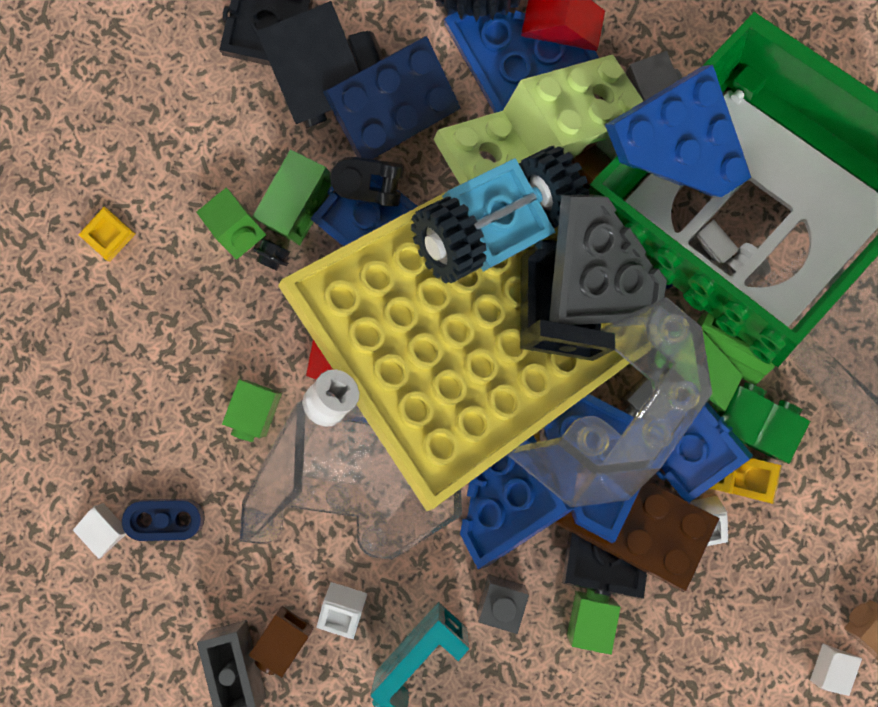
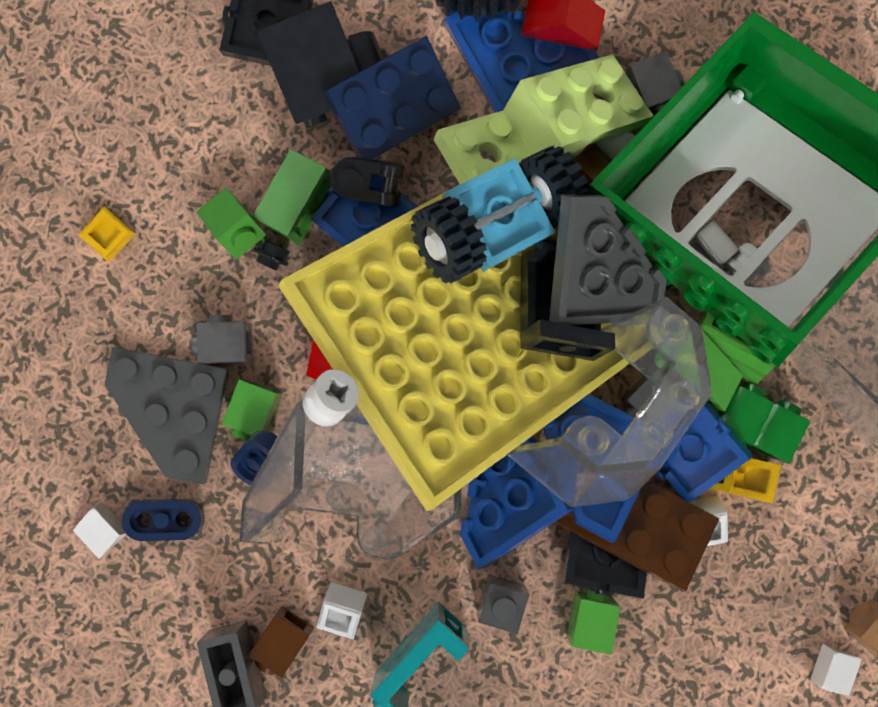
blue plate [605,65,752,197] -> none
none -> dark grey plate [105,347,230,484]
none -> flat silver brick [191,315,253,364]
none -> dark blue plate [230,431,286,487]

